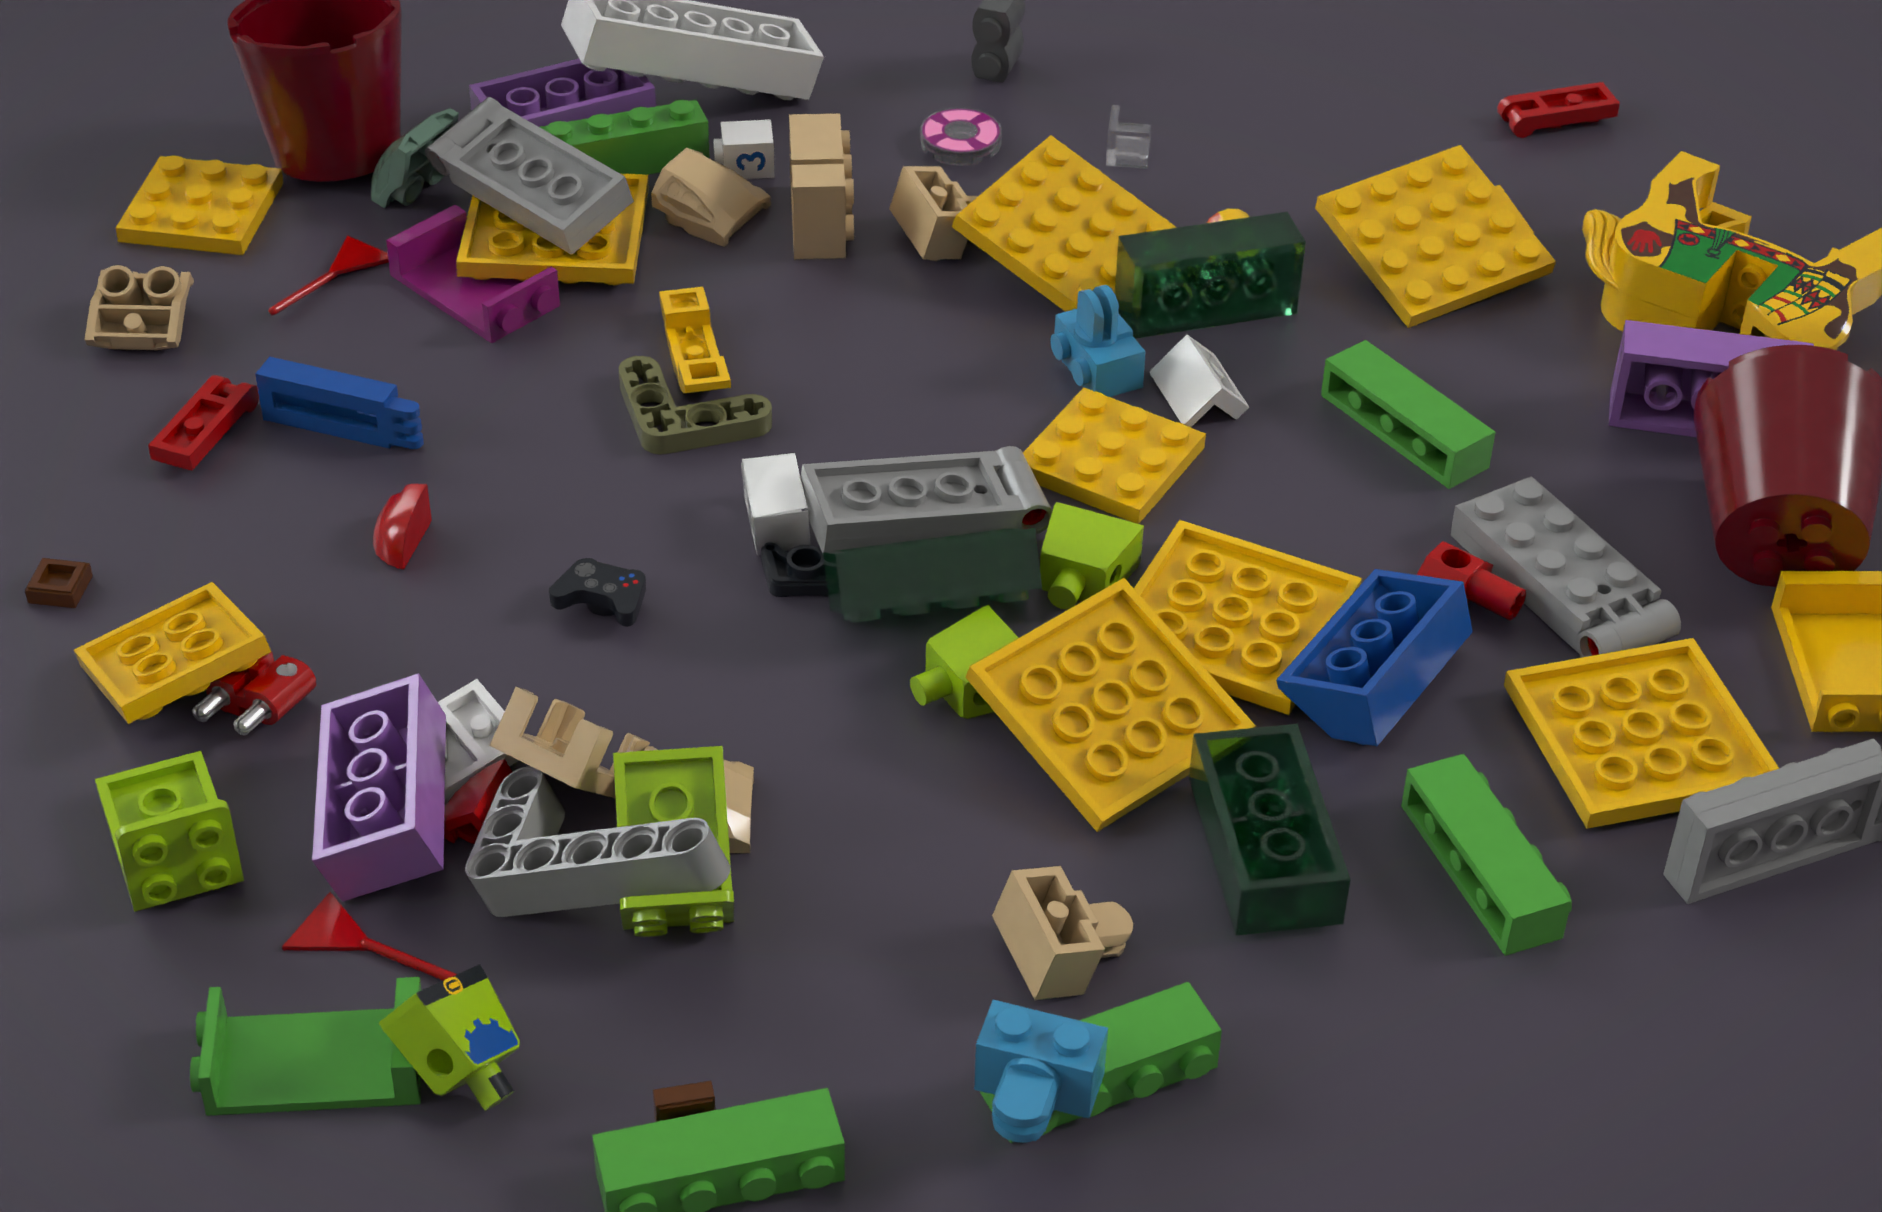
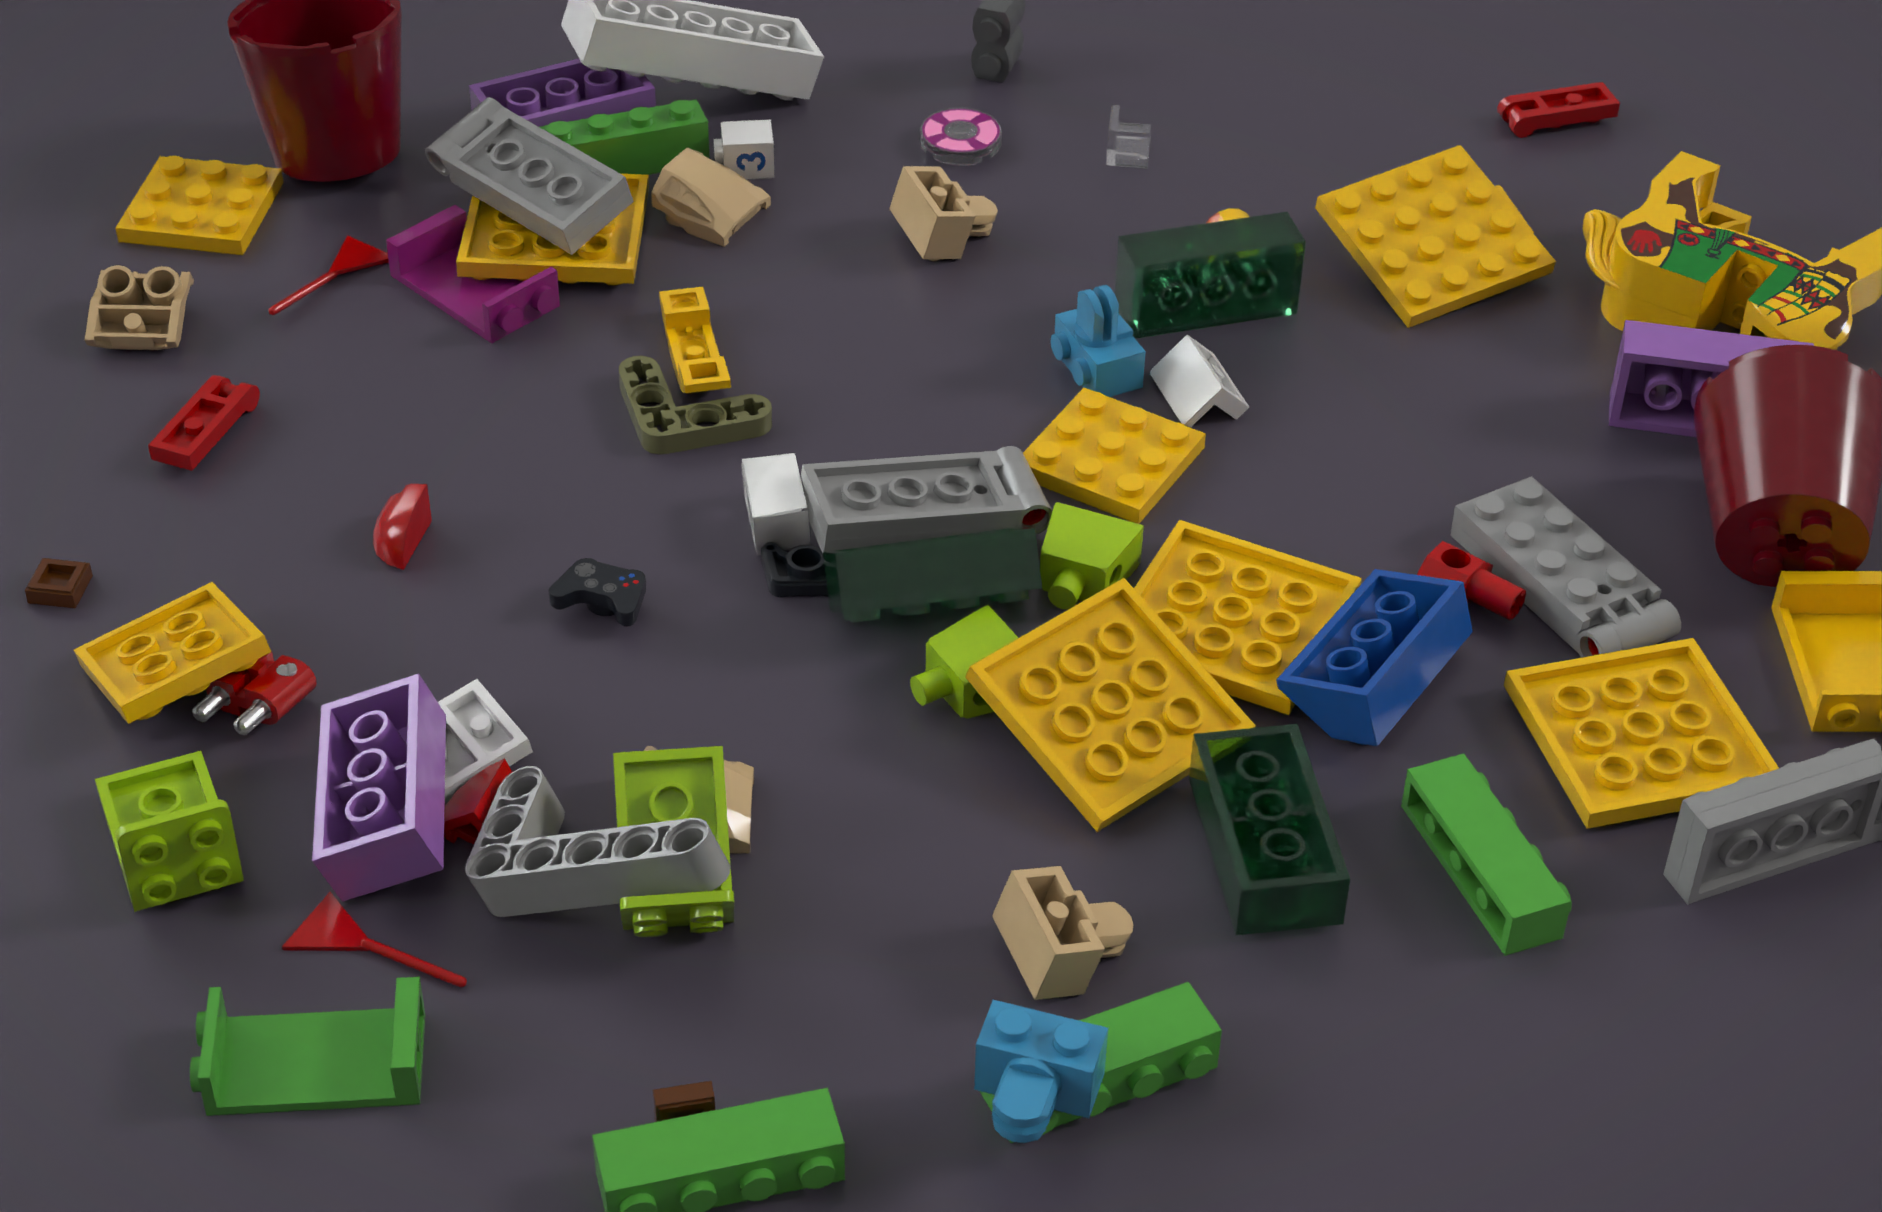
blue hinge [255,356,424,449] -> none
sand green slope [371,108,459,208] -> none
lime torso [379,964,520,1111] -> none
tan panel [489,687,650,798] -> none
tan piece [789,113,854,259] -> none
yellow plate [951,135,1186,312] -> none
bright green brick [1321,340,1496,489] -> none

